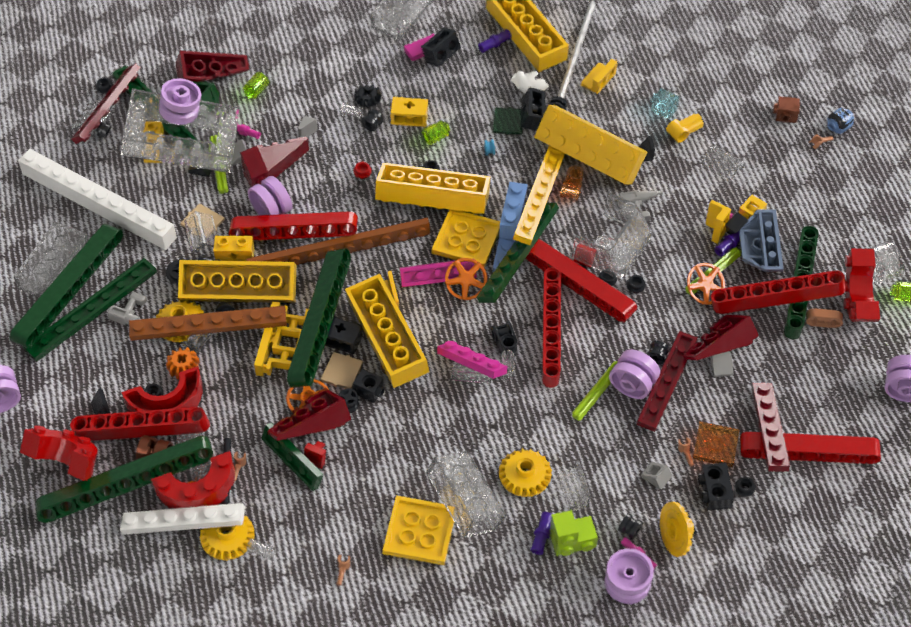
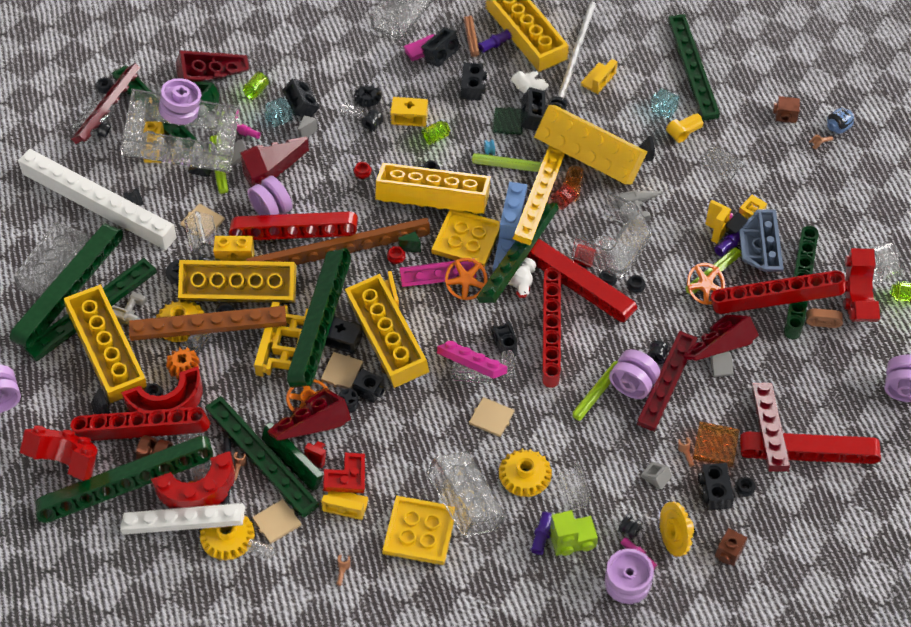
none -> yellow brick [64,284,147,404]
none -> black wheel [123,188,144,206]
none -> dark green plate [205,396,319,518]
none -> tan piece [252,499,301,544]
none -> clear light blue brick [264,97,293,127]
none -> black brick [282,78,320,117]
none -> yellow panel [321,491,368,520]
none -> red plate [323,452,365,493]
none -> red plate [387,246,406,264]
none -> dark green slope [398,232,421,253]
none -> black brick [461,62,487,101]
none -> nougat axle [464,15,479,57]
none -> tan piece [469,397,515,437]
none -> lime axle [472,153,542,172]
none -> white animal [507,258,536,298]
none -> clear red slope [550,183,578,210]
none -> dark green plate [668,14,720,121]
none -> copper brick [715,528,748,566]

